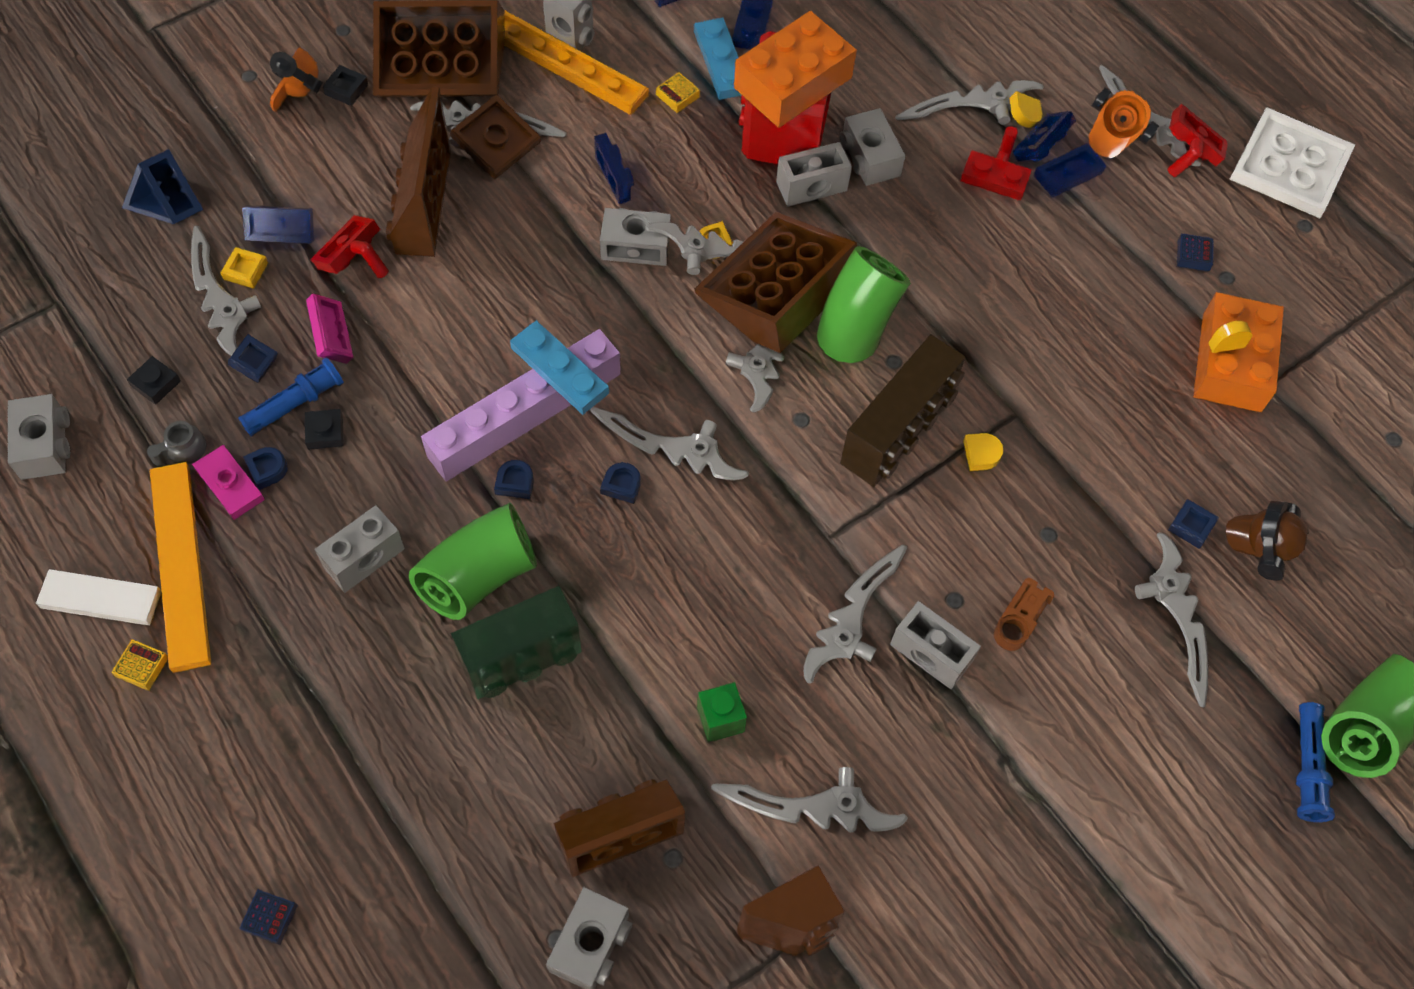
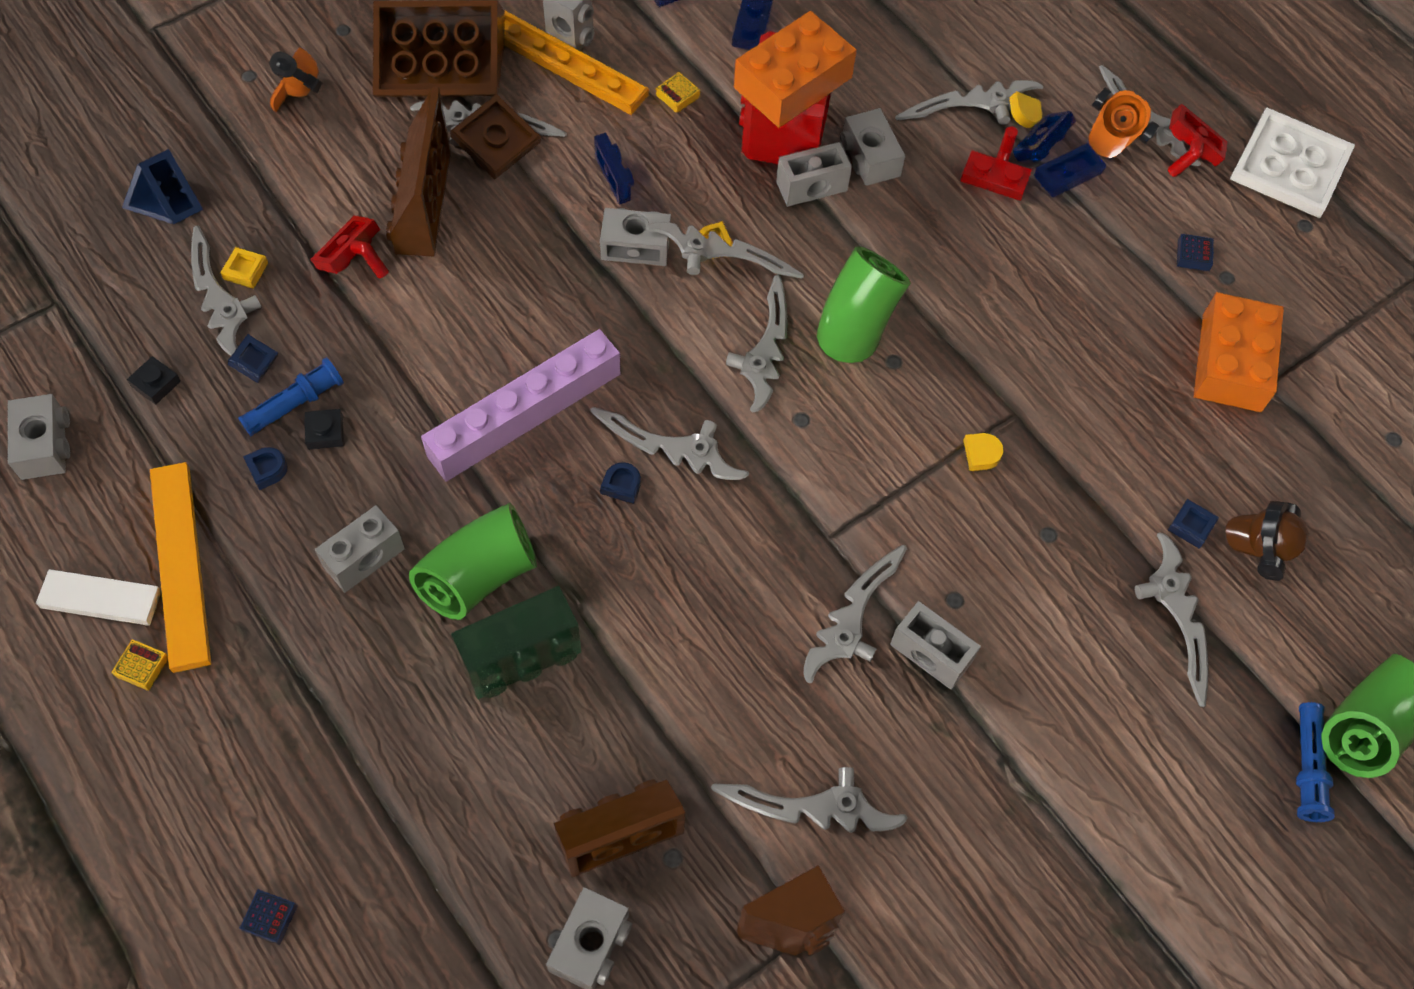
dark grey piece [147,421,207,466] -> none
dark pink plate [192,445,265,520] -> none
clear blue plate [242,205,314,243] -> none
dark pink plate [306,293,354,364] -> none
black plate [322,65,368,106] -> none
dark blue tile [494,460,534,499] -> none
dark azure plate [510,320,609,415] -> none
dark azure plate [694,18,741,100] -> none
reddish brown slope [694,212,857,353] -> none
green brick [697,682,747,743] -> none
dark brown brick [840,334,966,487] -> none
dark orange piece [994,578,1054,651] -> none
yellow tile [1208,321,1252,353] -> none

